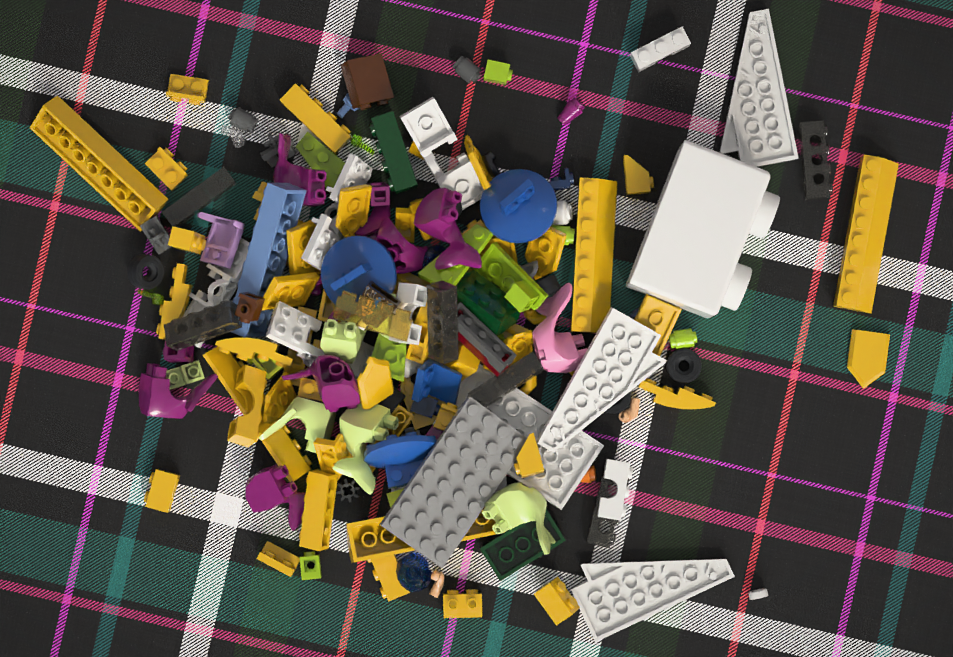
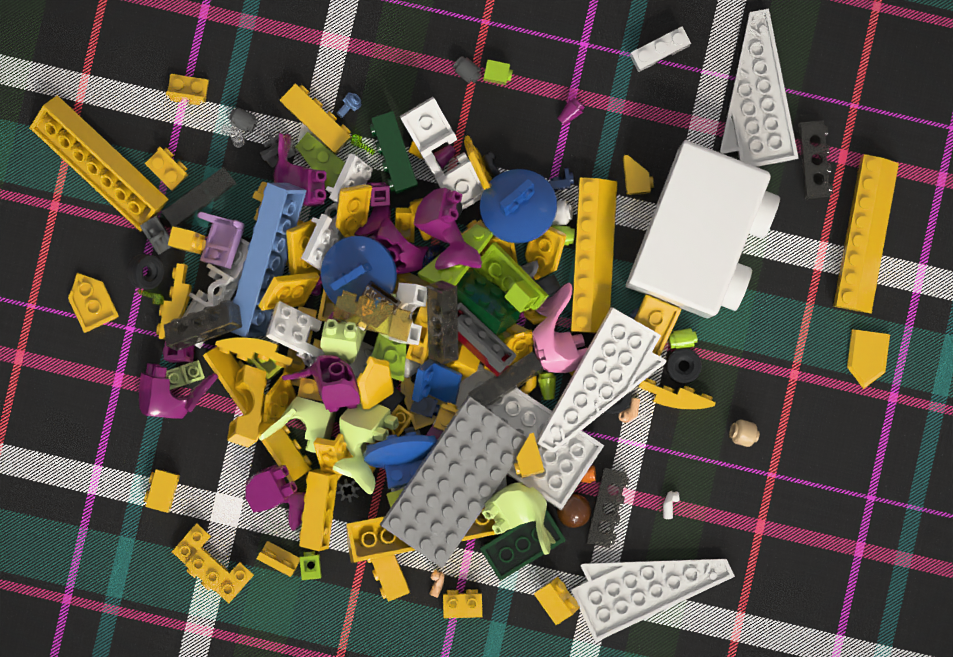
reddish brown brick [235,292,265,324] -> none
reddish brown brick [340,53,394,110] -> none
tile [396,553,431,592] -> none
white arch [597,459,633,521] -> none
white tile [748,588,769,600] -> none
none -> yellow tile [68,273,119,333]
none -> yellow bracket [172,523,254,603]
none -> magenta cone [433,144,456,170]
none -> lime cone [537,371,556,400]
none -> reddish brown piece [557,494,591,528]
none -> white arm [663,491,679,519]
none -> tan head [729,420,760,447]

